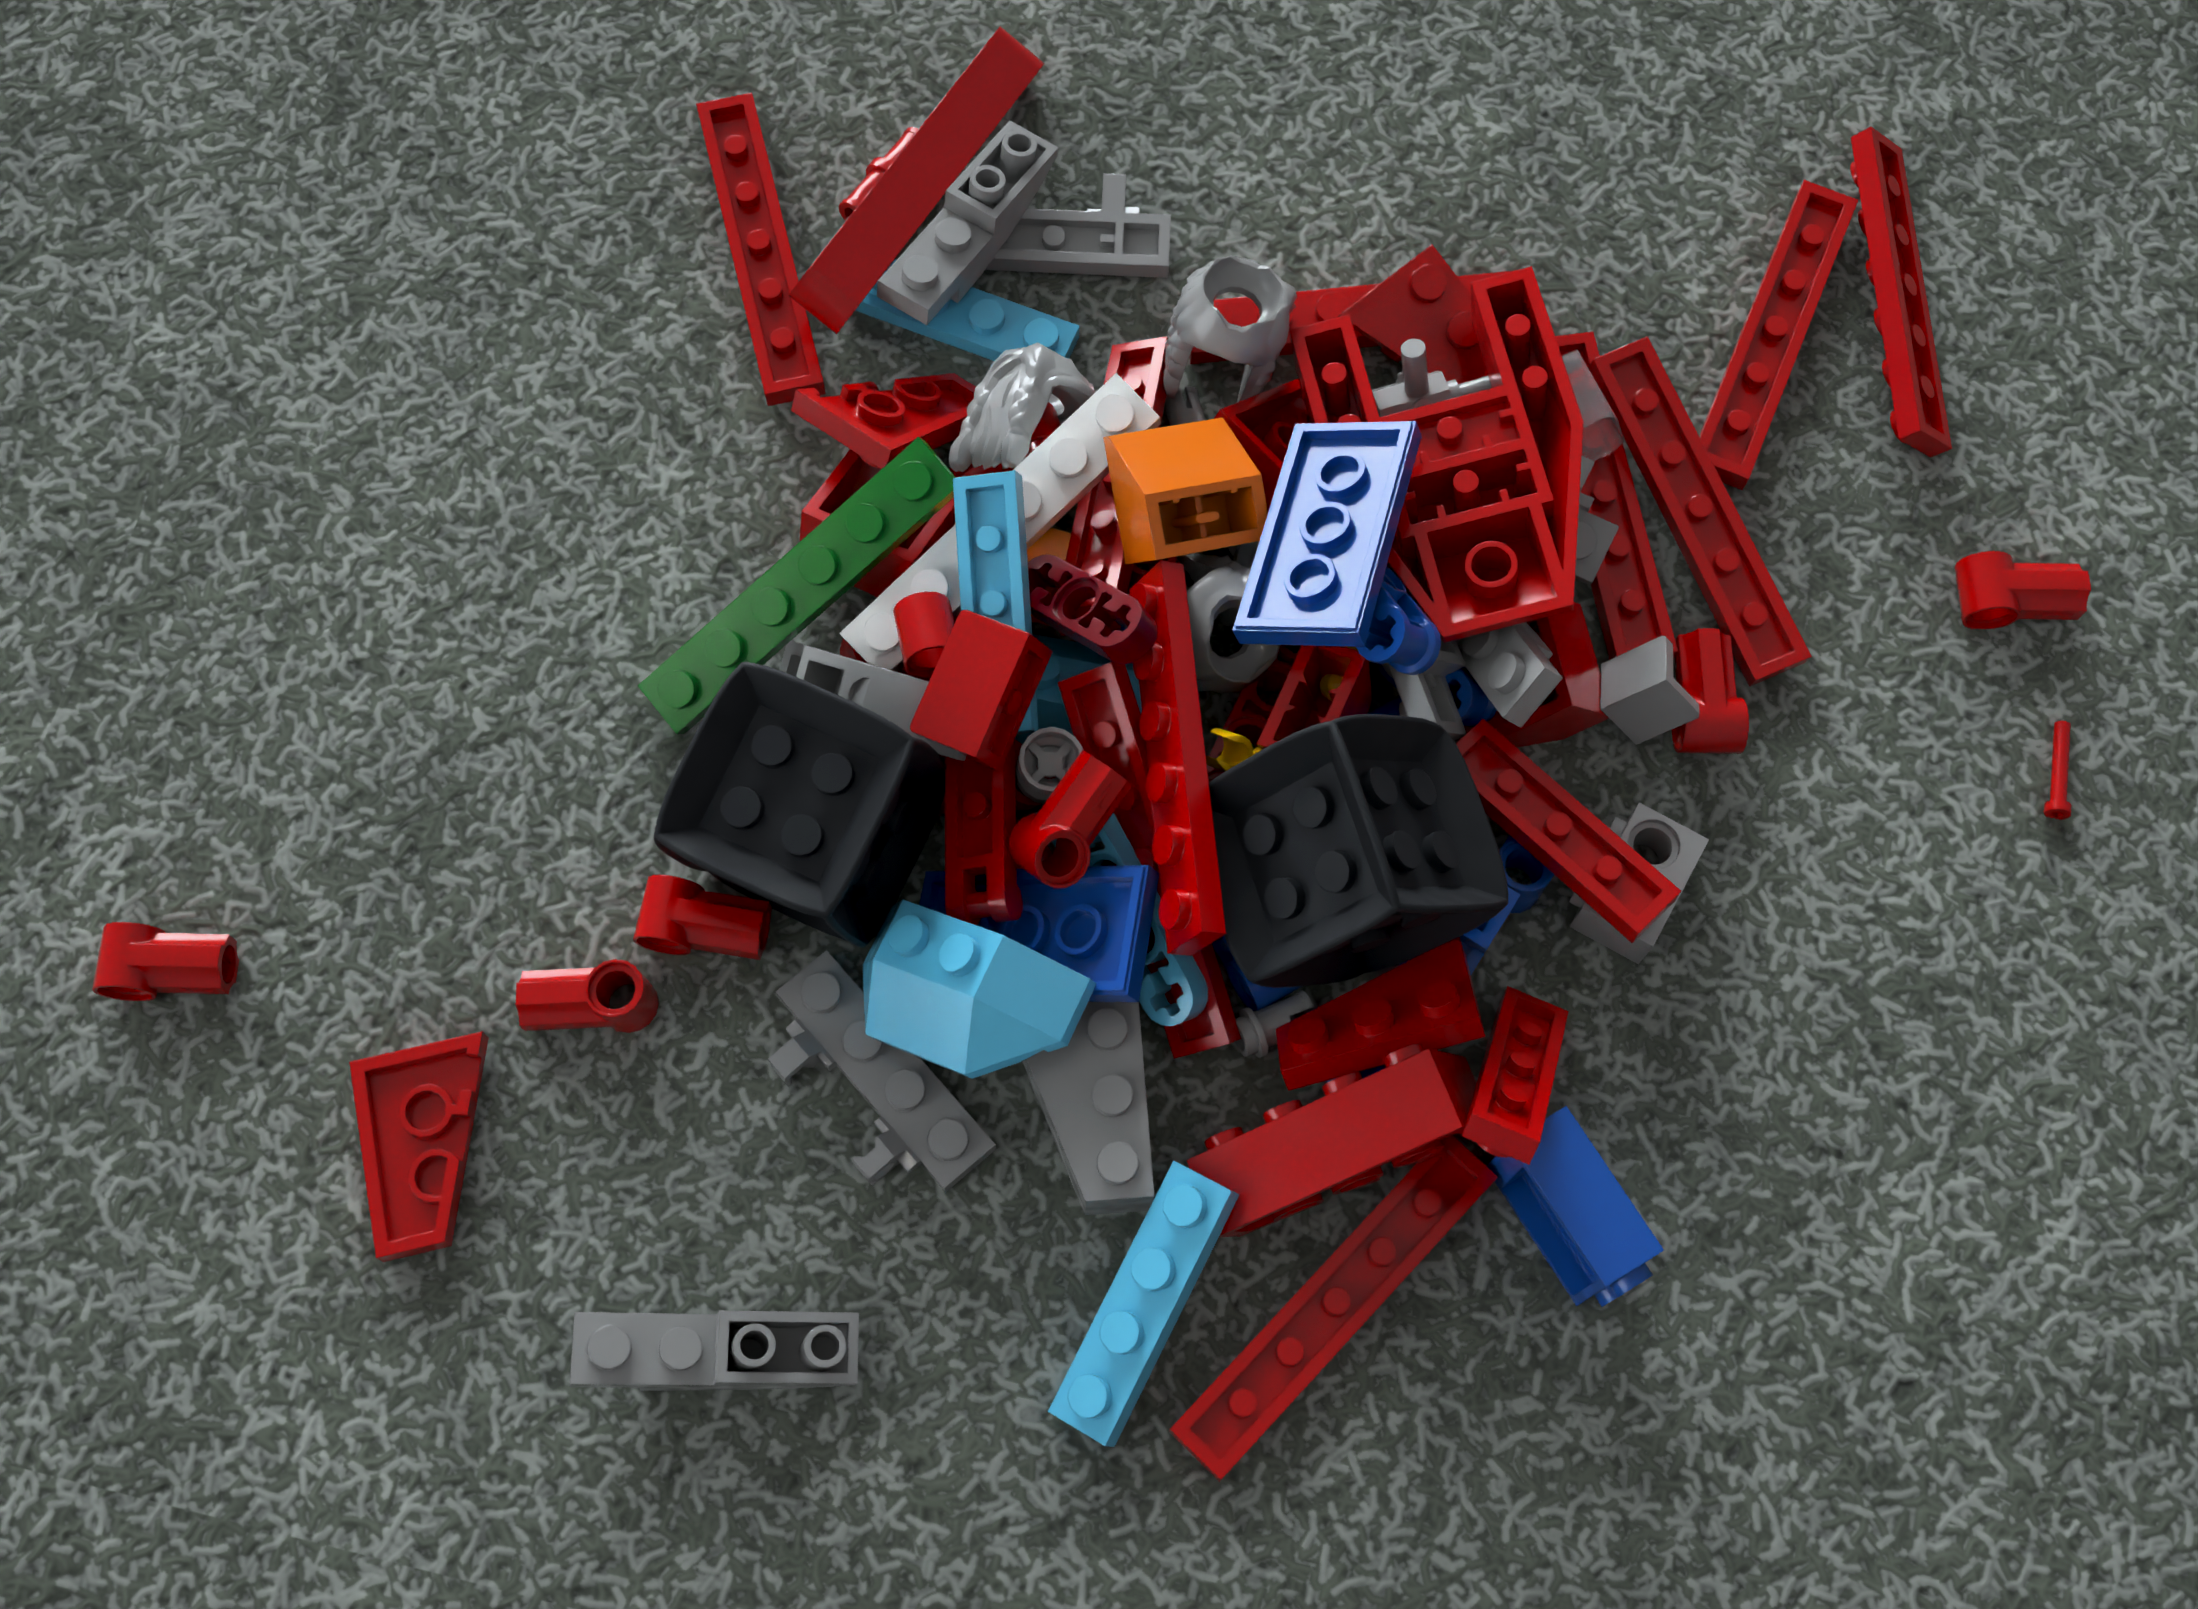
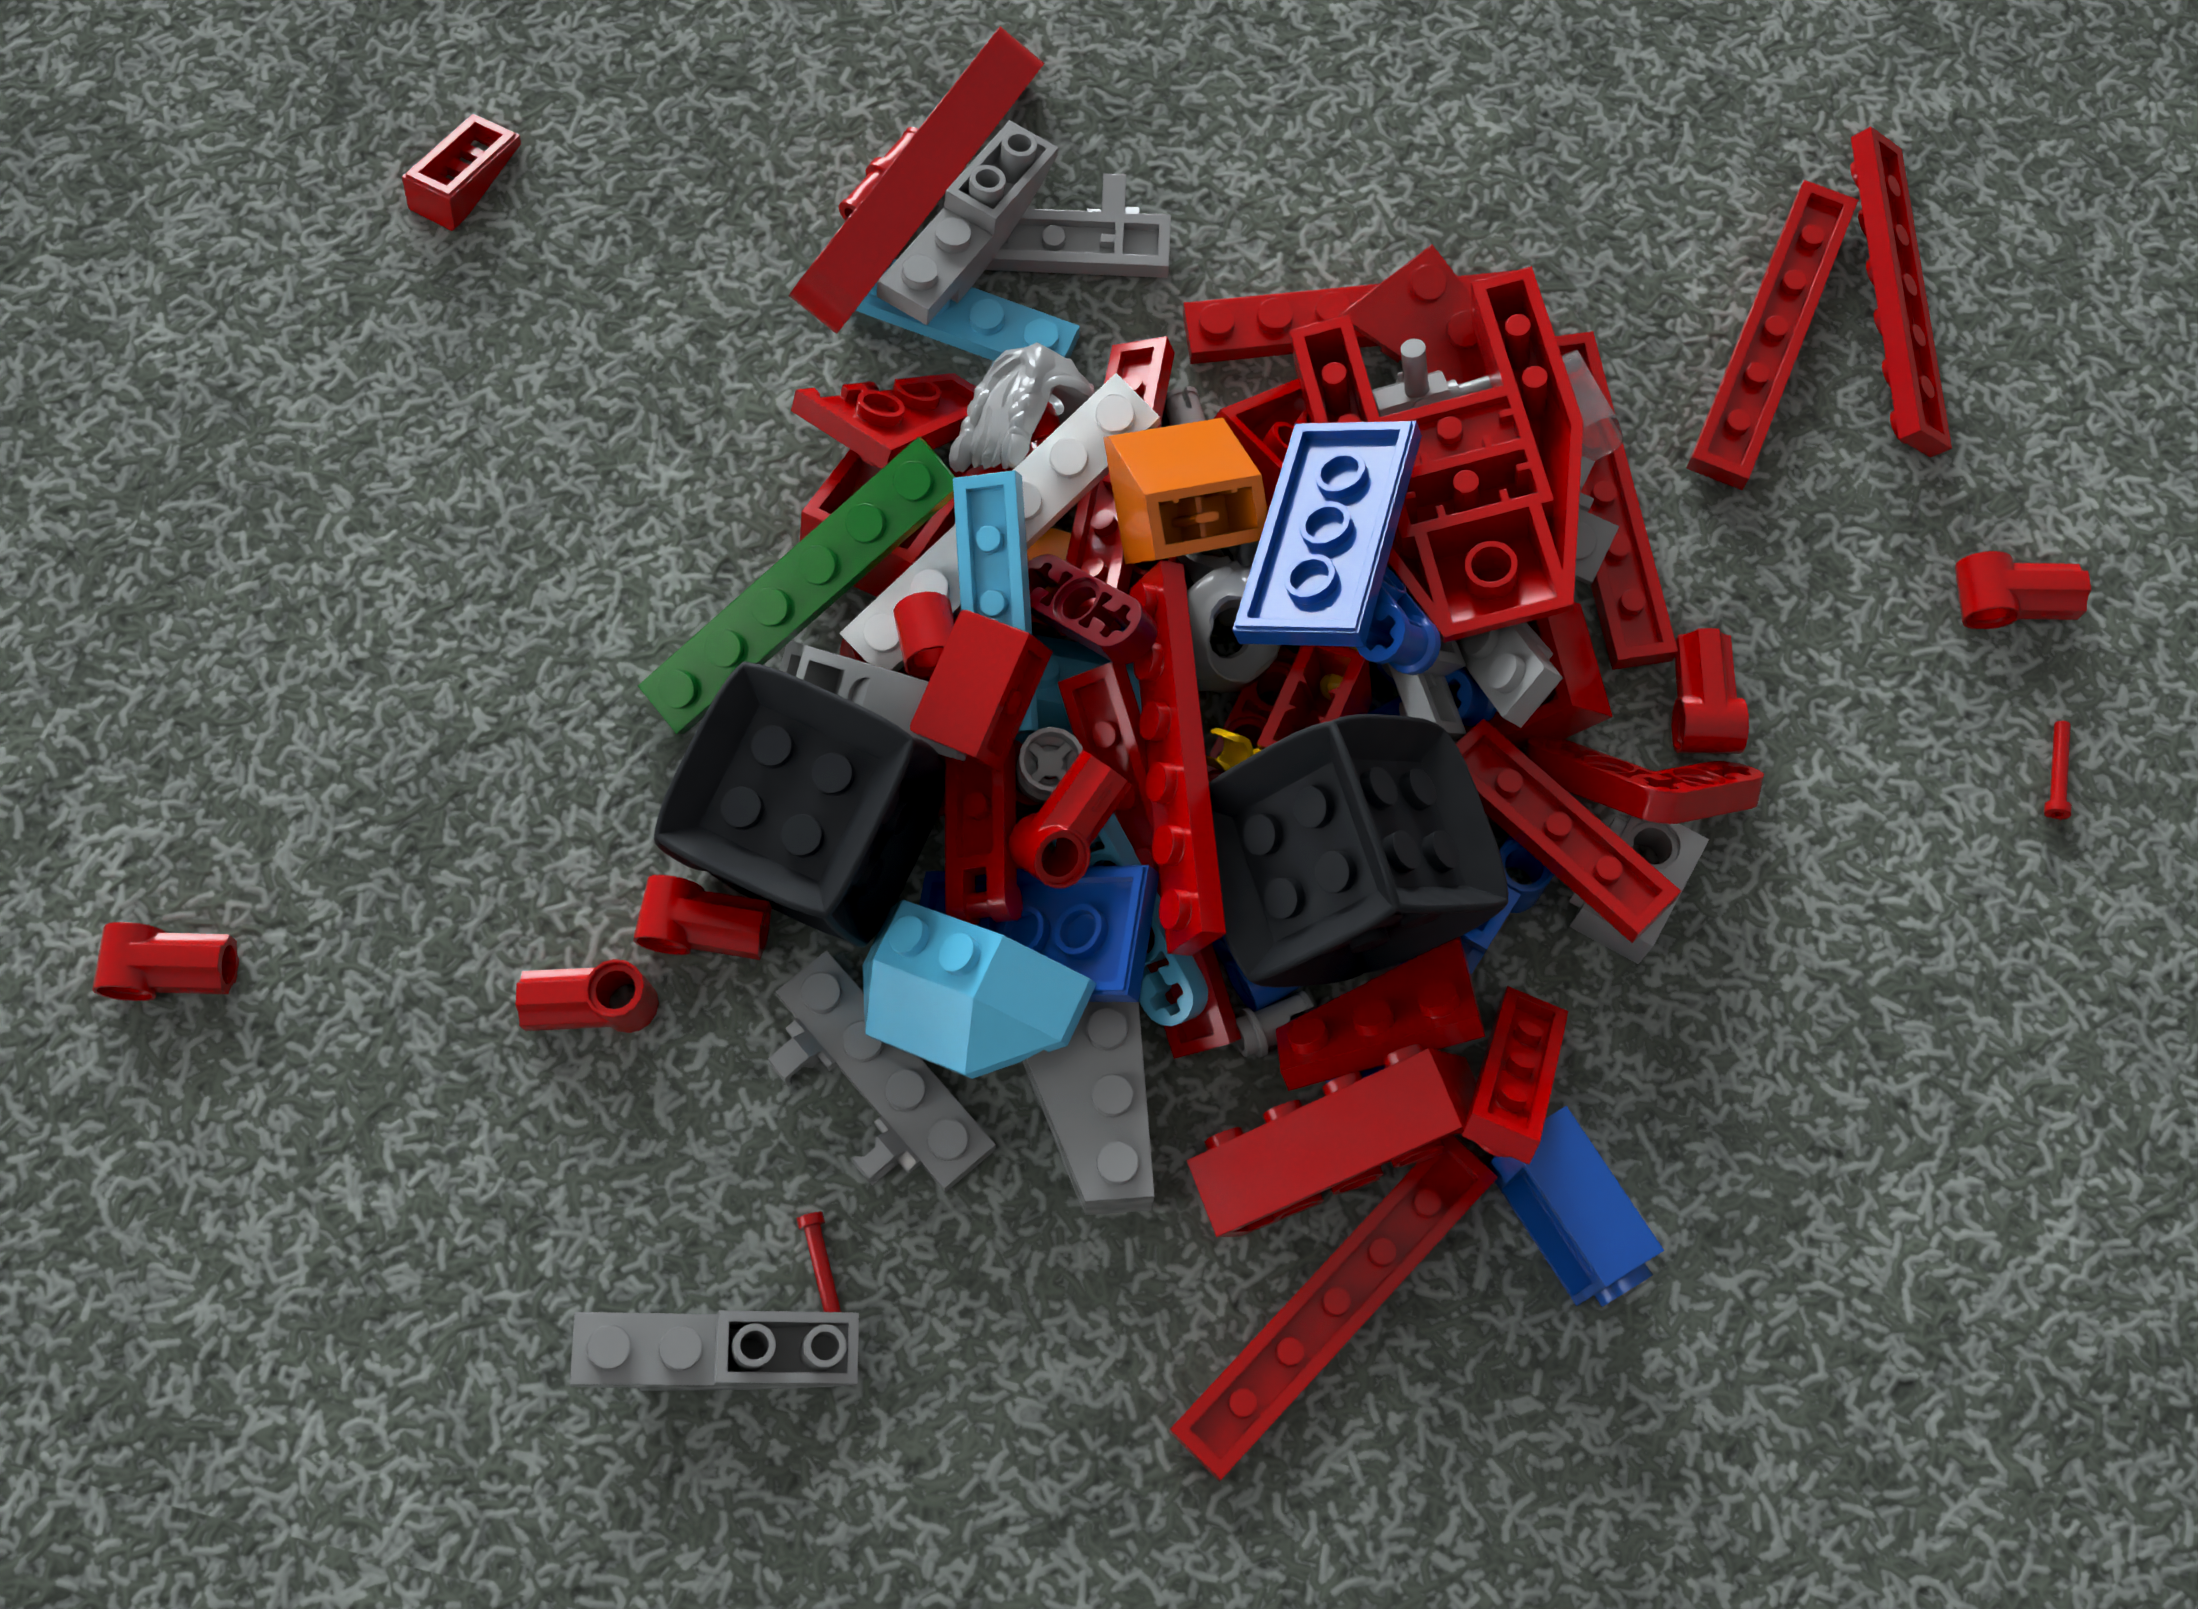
red wing [349,1031,489,1262] -> none
red plate [696,92,826,406] -> none
medium azure plate [1048,1160,1240,1447] -> none
light grey piece [1164,255,1297,403] -> none
red plate [1589,336,1812,687] -> none
light grey panel [1600,636,1699,745] -> none
none -> red slope [402,114,521,231]
none -> red piece [796,1211,841,1312]
none -> red beam [1526,737,1764,824]

